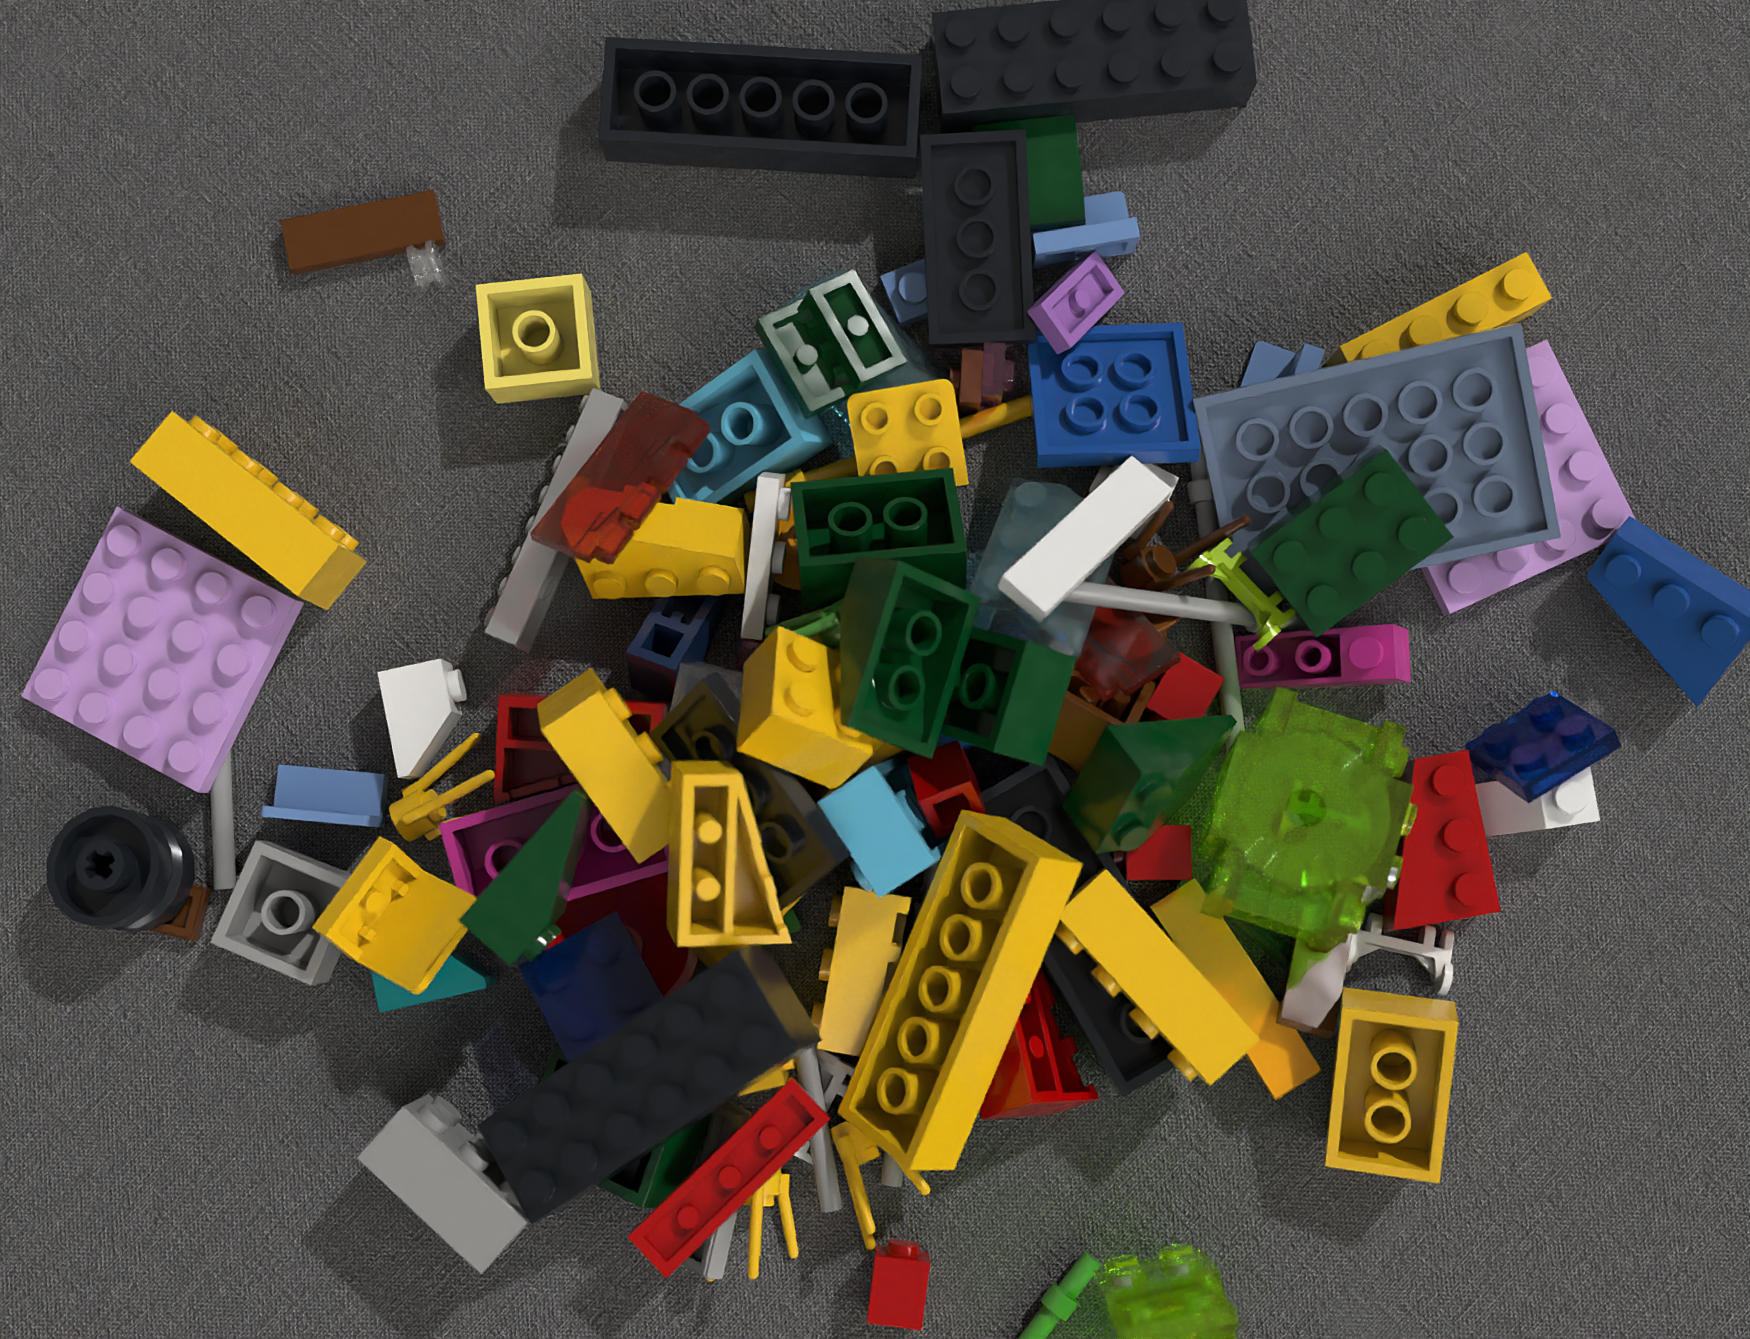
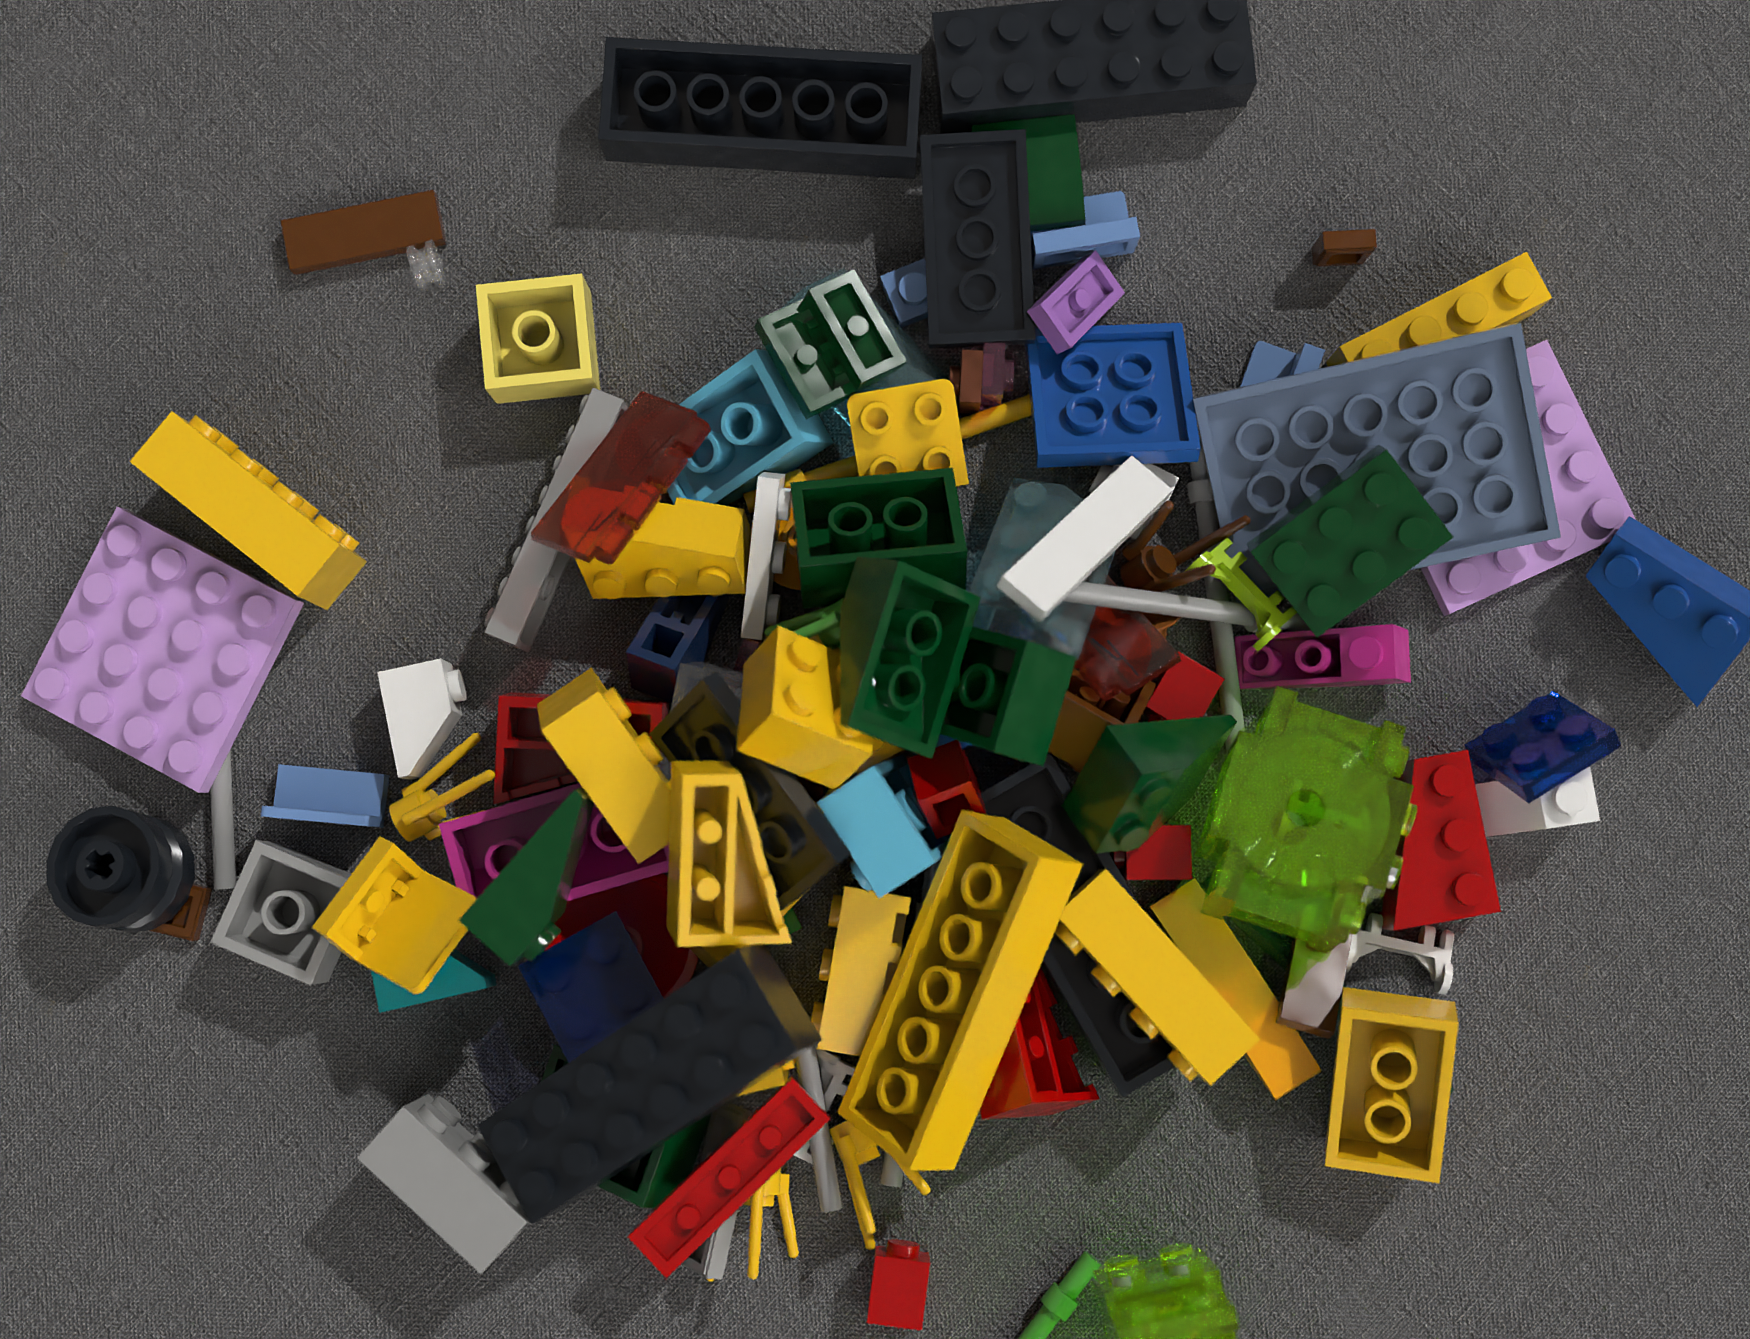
none -> reddish brown tile [1312,229,1377,267]

